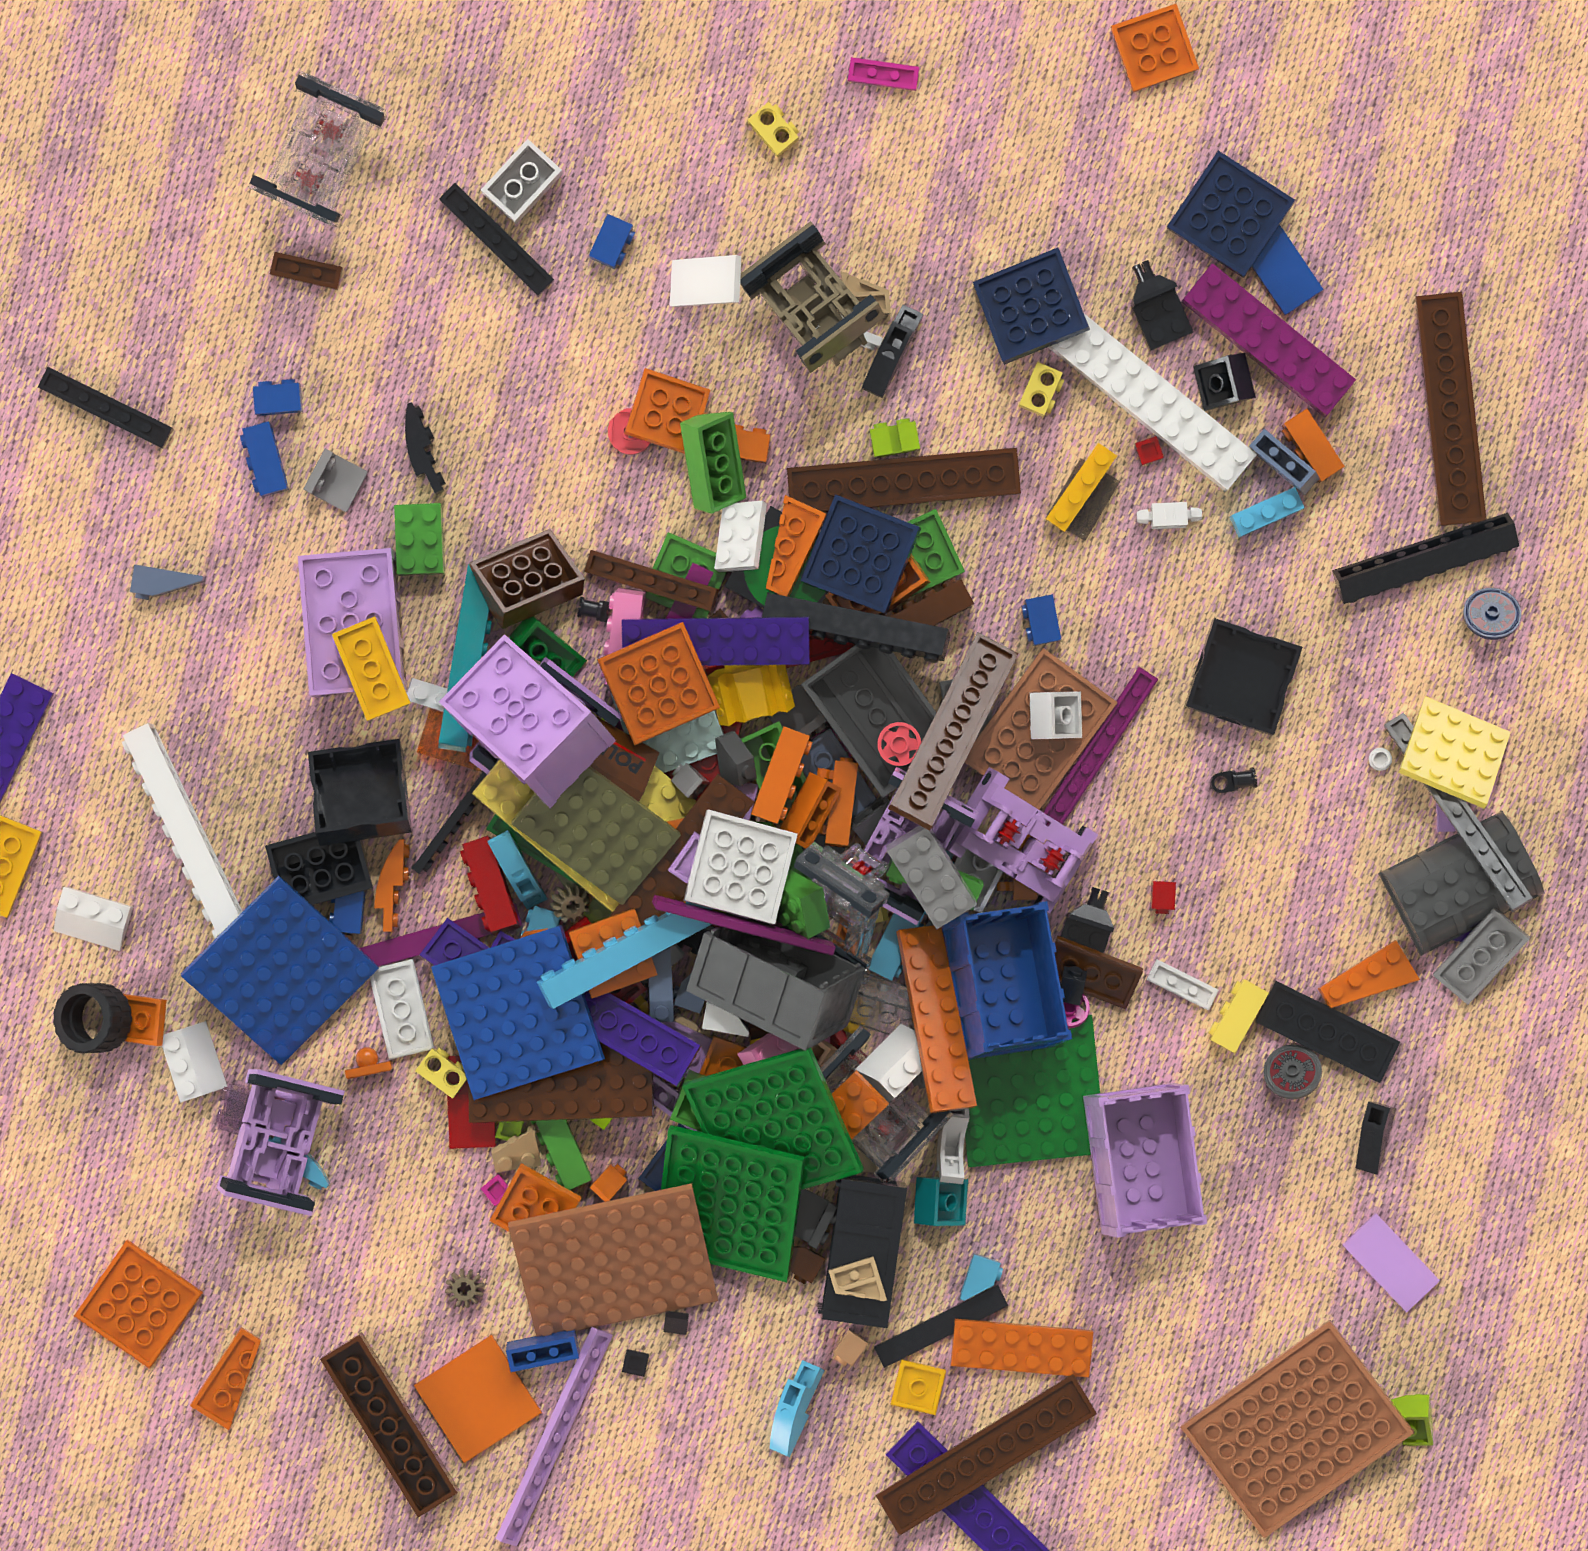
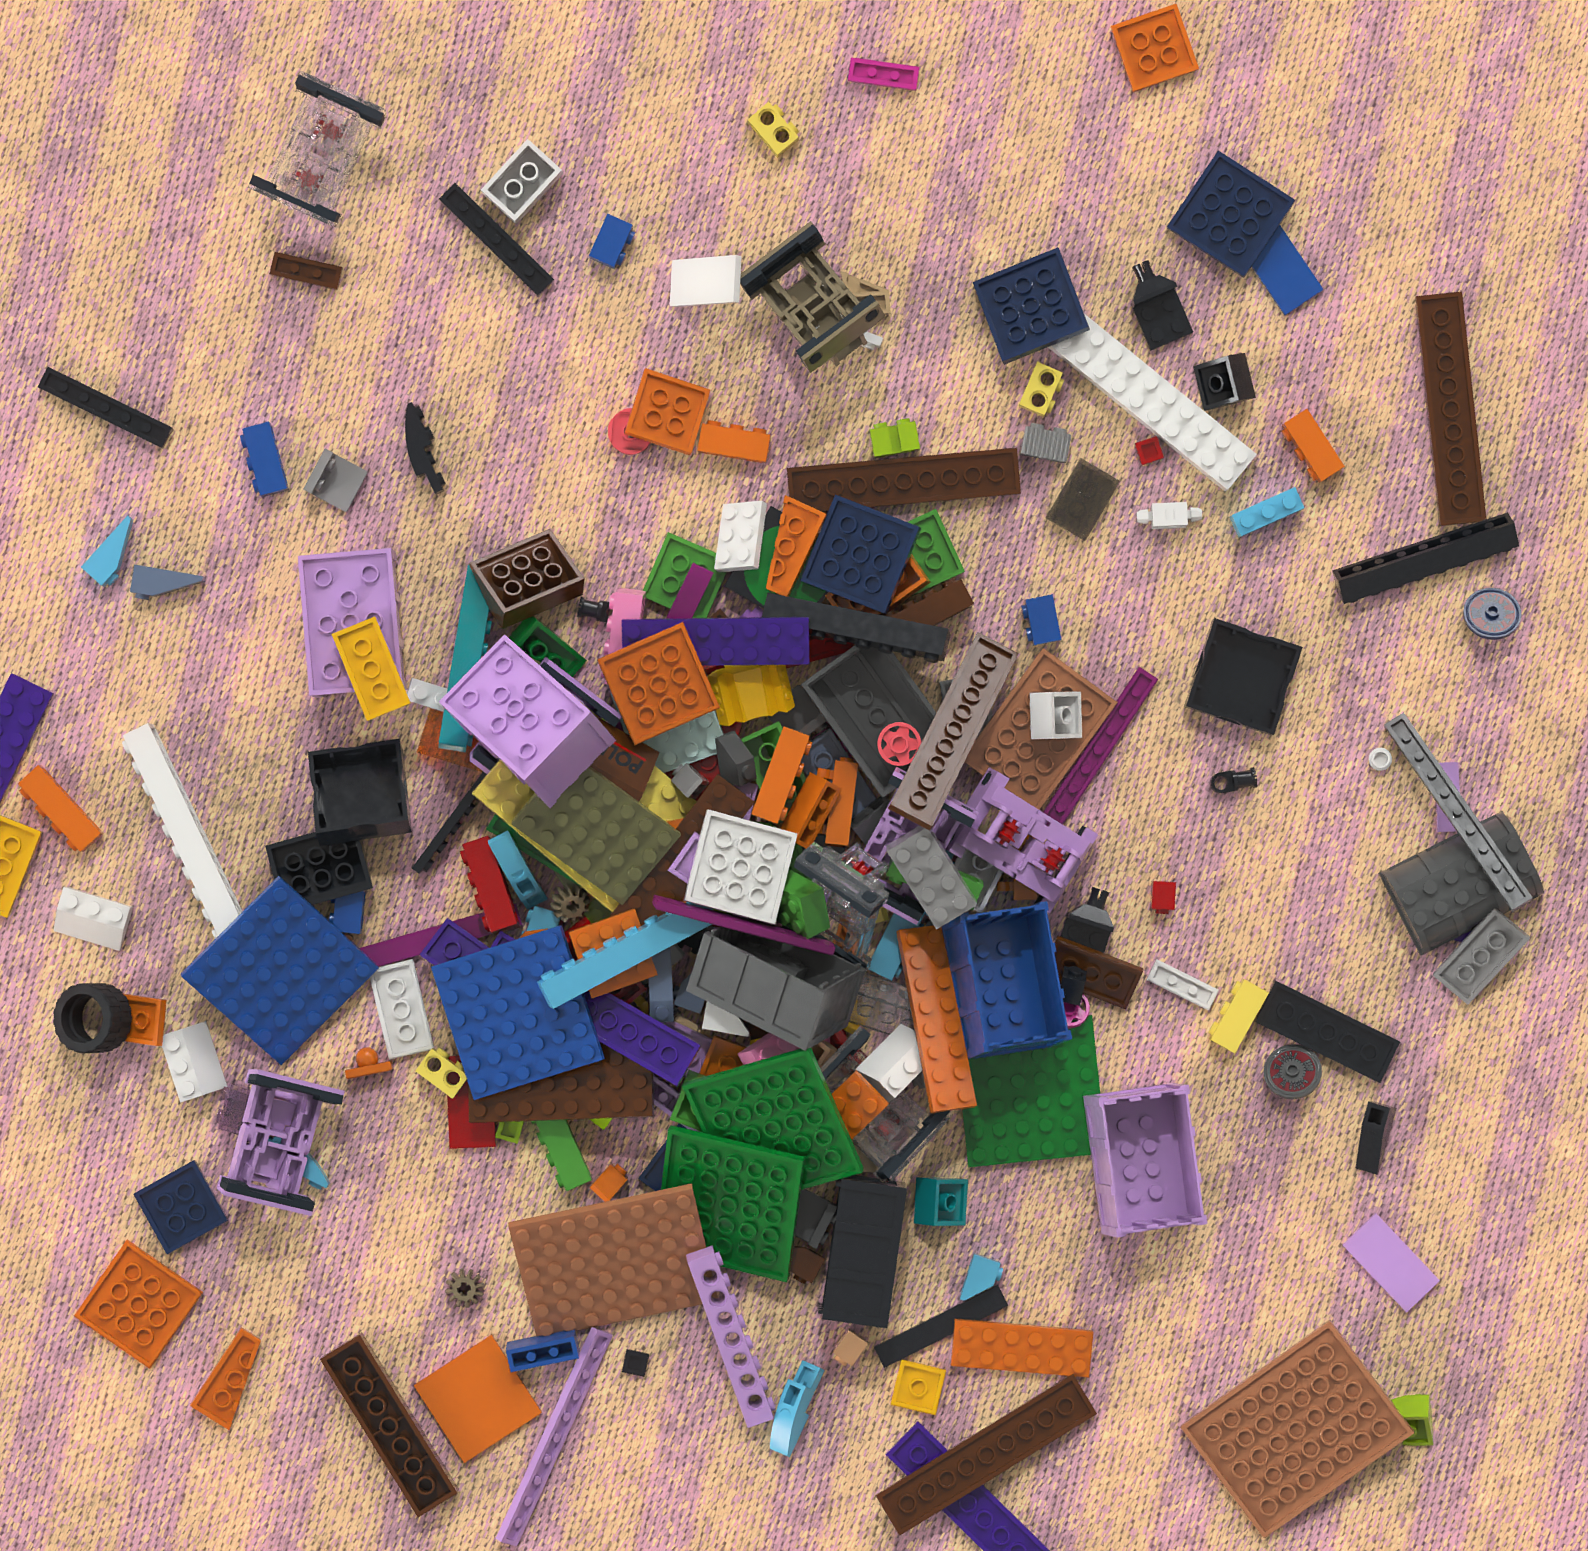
blue brick [253,379,303,416] -> none
orange slope [374,839,410,932] -> none
bright green brick [394,503,445,576] -> none
dark pink tile [480,1174,509,1206] -> none
orange plate [489,1163,582,1232] -> none
tan wing [492,1125,541,1173] -> none
reddish brown plate [584,550,720,612] -> none
black tile [663,1311,689,1335] -> none
bright green slope [680,411,747,514] -> none
tan wing [828,1256,887,1301] -> none
black slope [862,305,923,398] -> none
white arch [937,1108,970,1184] -> none
yellow plate [1046,443,1117,532] -> none
magenta brick [1181,263,1357,418] -> none
sand blue brick [1249,429,1320,495] -> none
orange wing [1318,940,1420,1008] -> none
light yellow plate [1398,696,1511,809] -> none
none -> orange brick [18,765,104,852]
none -> medium azure slope [81,516,134,587]
none -> dark blue plate [133,1160,228,1254]
none -> lavender brick [686,1246,776,1428]
none -> light grey brick [1020,423,1071,463]

